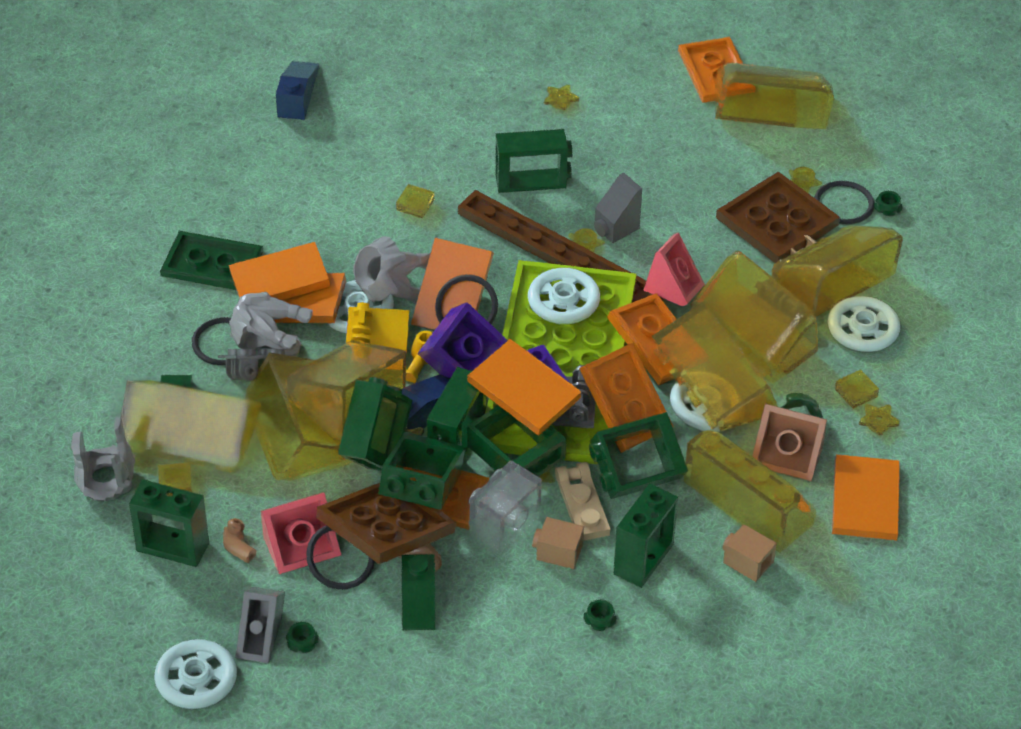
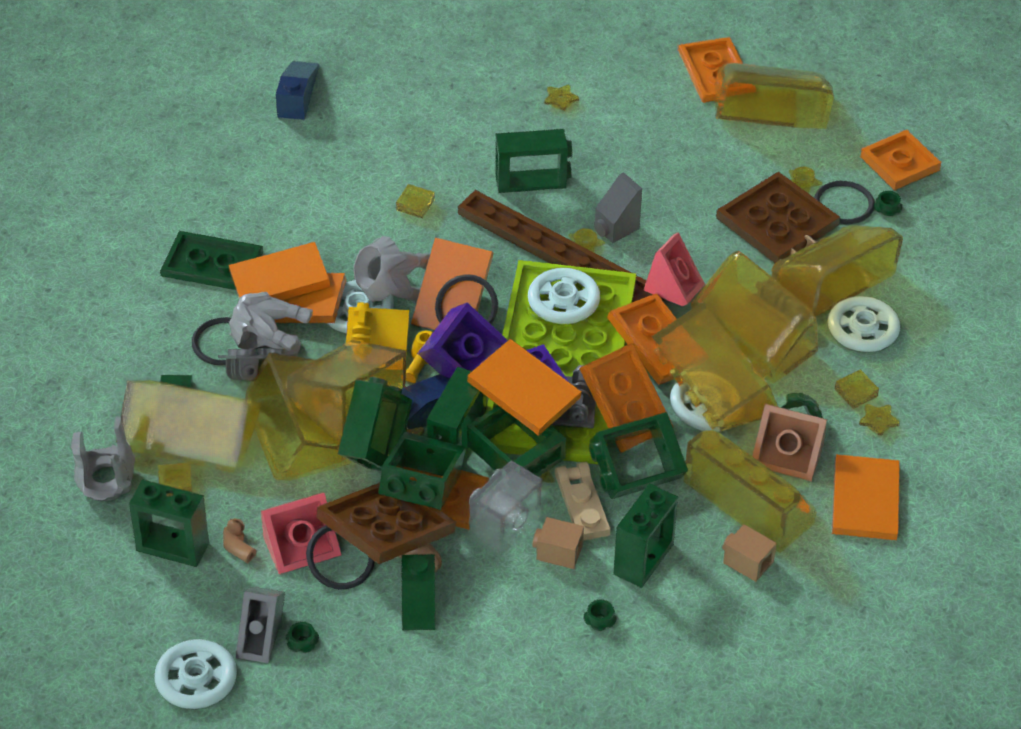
none -> orange plate [860,129,941,191]

